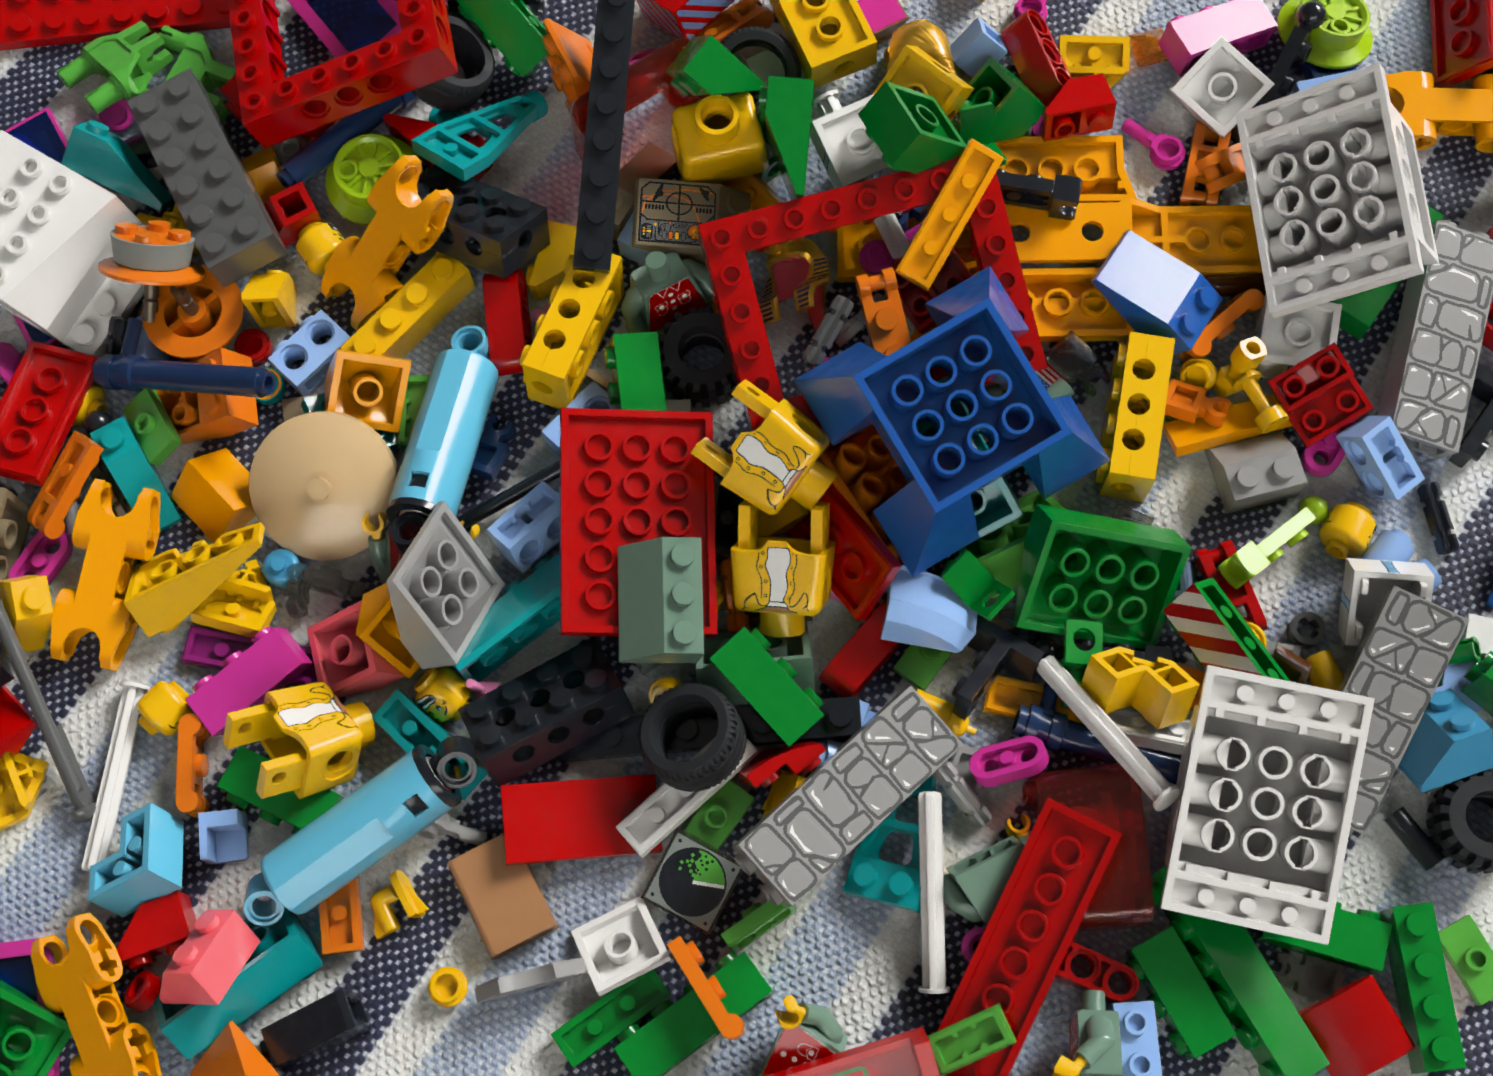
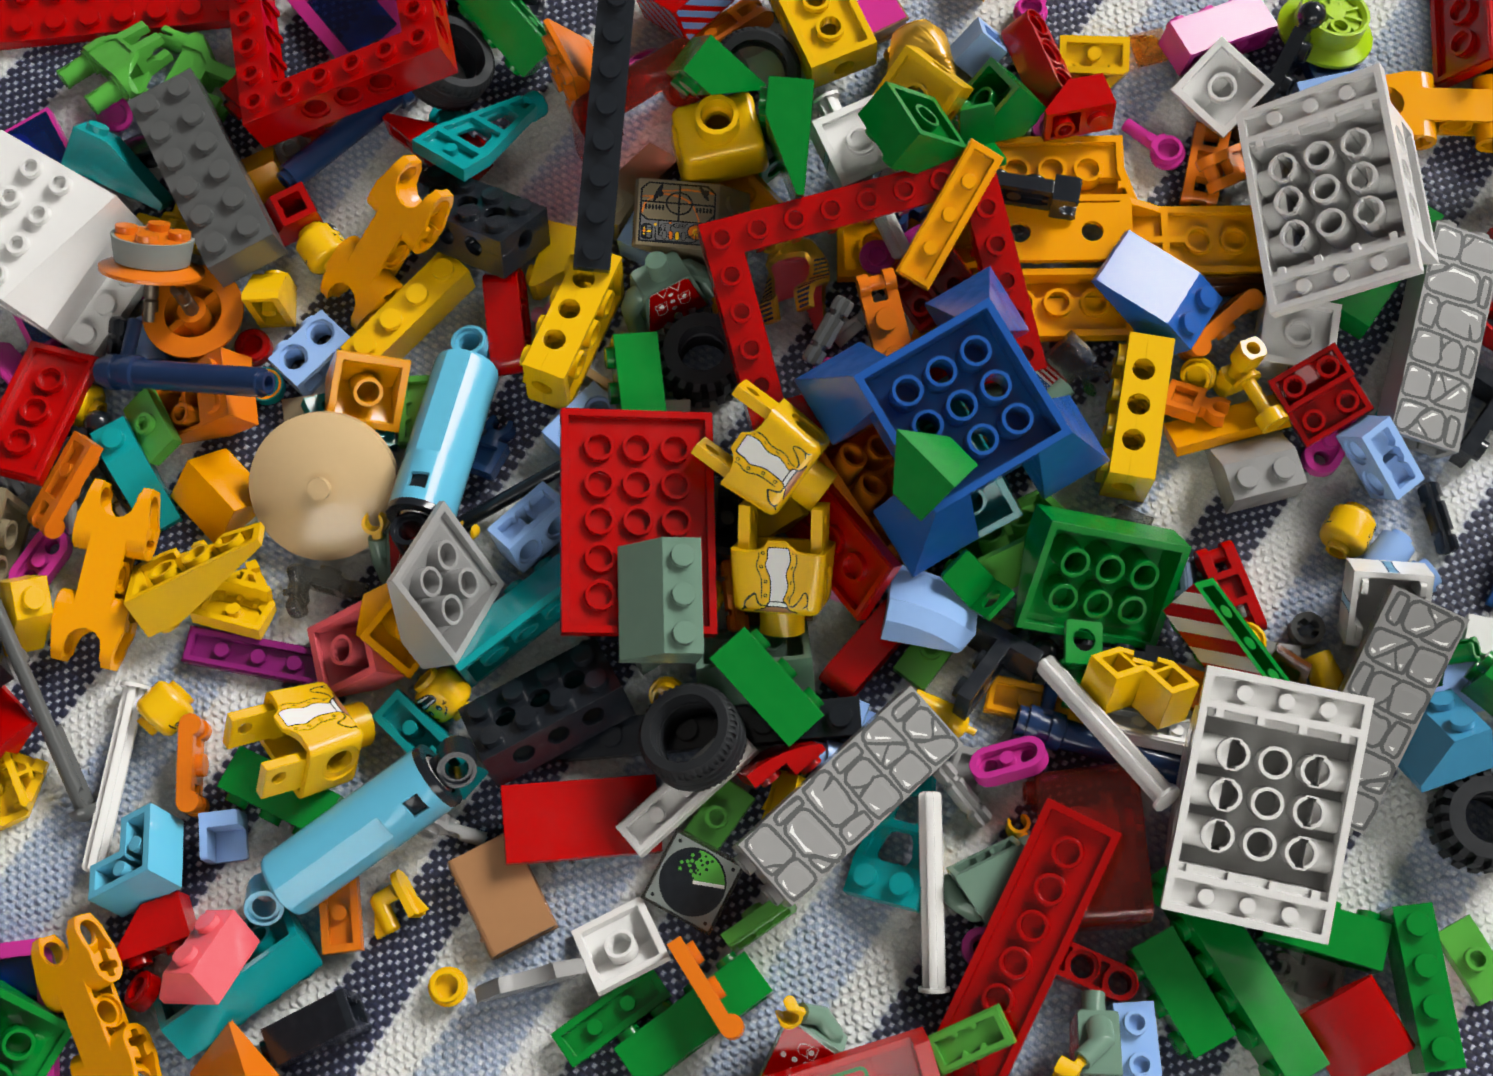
dark pink brick [185,626,313,736] -> none
dark azure piece [262,549,303,589] -> none
lime wheel [325,134,424,226] -> none
bright pink hand [465,679,501,699] -> none
lime plate [1218,495,1329,589] -> none
black hinge [1384,806,1445,871] -> none
none -> green slope [892,429,978,522]

